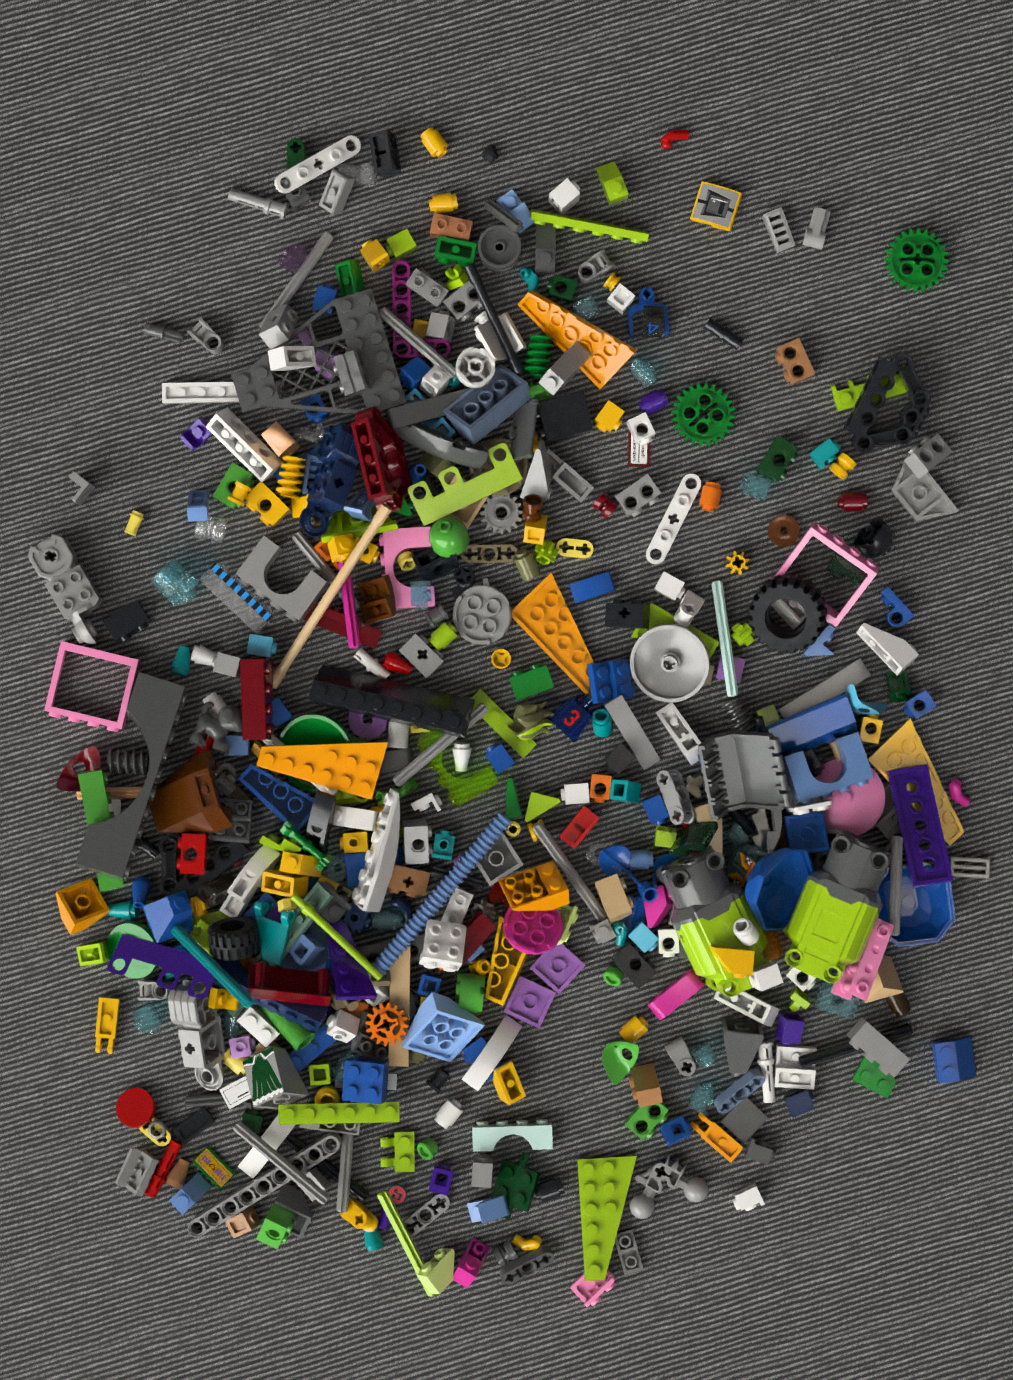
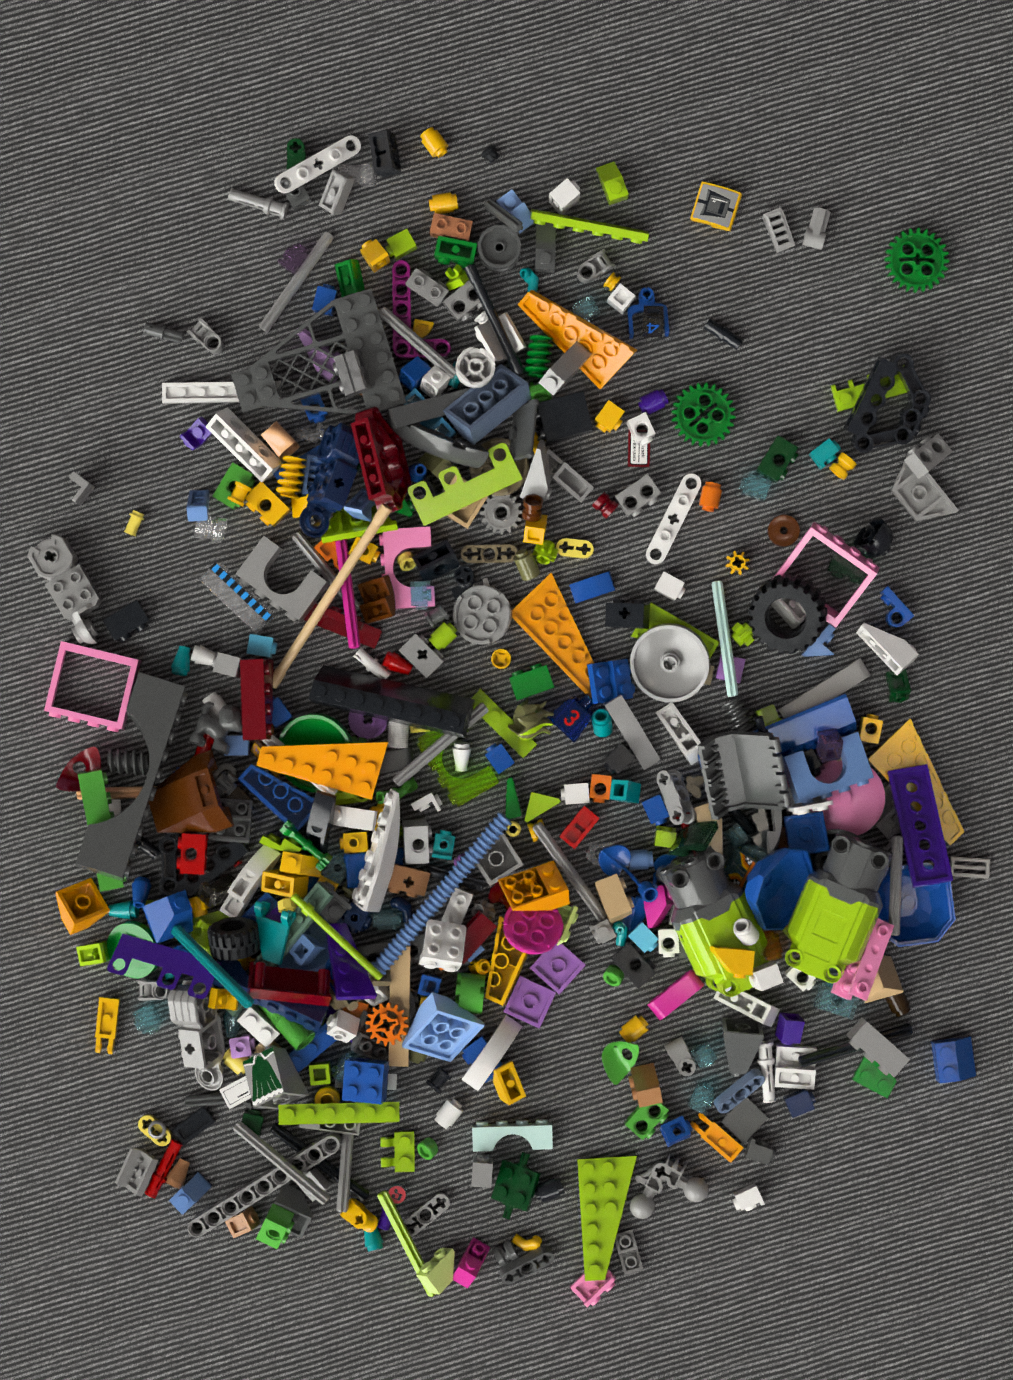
red tile [116,1088,156,1128] -> none
clear light blue gear [151,559,199,607] -> none
slope [192,1146,236,1190] -> none
white slope [238,1114,295,1179] -> none
light grey brick [259,303,299,349] -> none
white slope [268,346,317,371] -> none
yellow brick [328,534,356,563] -> none
light grey brick [426,310,456,343] -> none
bright green cylinder [429,516,470,558] -> none
dark purple brick [429,1163,454,1195] -> none
medium blue slope [467,1195,510,1223] -> none
dark green brick [546,274,578,303] -> none
clear light blue brick [629,357,658,386] -> none
red arm [660,130,689,149] -> none
white piece [673,590,705,627] -> none
medium nougat brick [774,338,815,386] -> none
lime tile [789,986,811,1012] -> none
dark red brick [838,491,868,512] -> none
medium azure piece [846,684,887,715] -> none
blue brick [903,689,936,719] -> none
dark pink arm [948,779,971,807] -> none
none -> clear purple brick [816,729,844,762]

